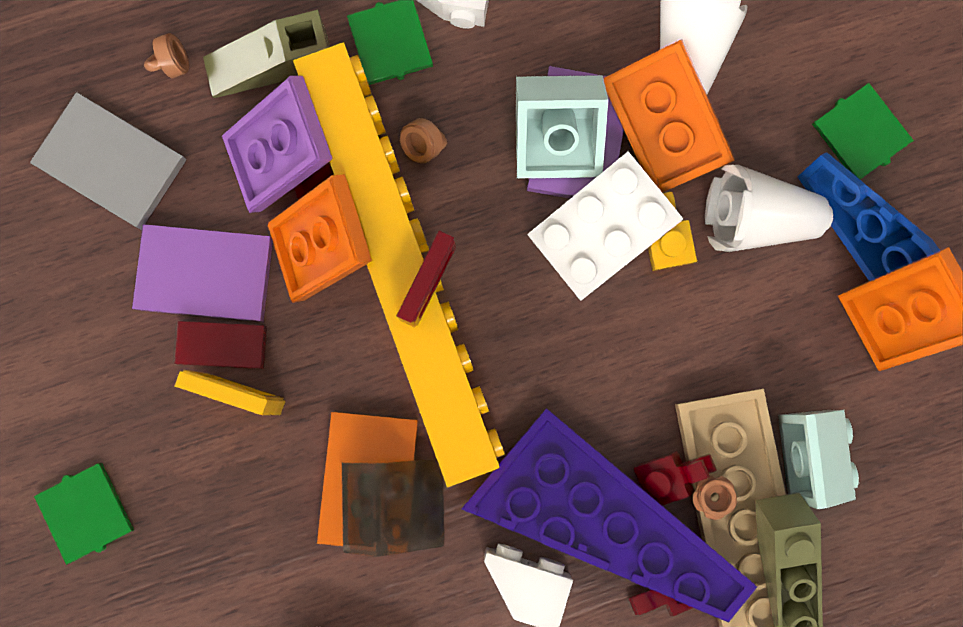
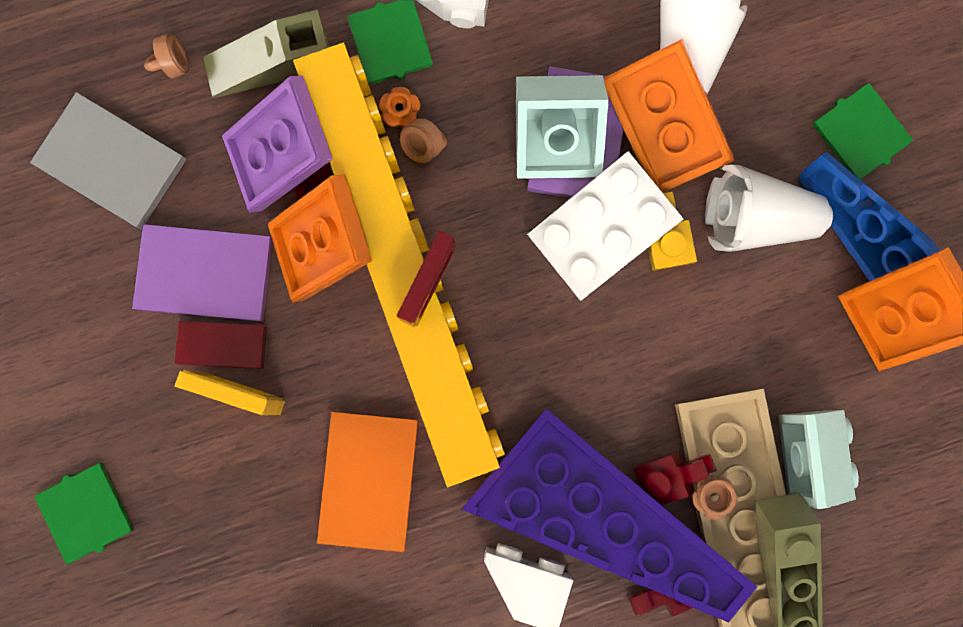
clear smoke bracket [342,459,445,557] -> none
none -> orange plate [379,87,420,128]

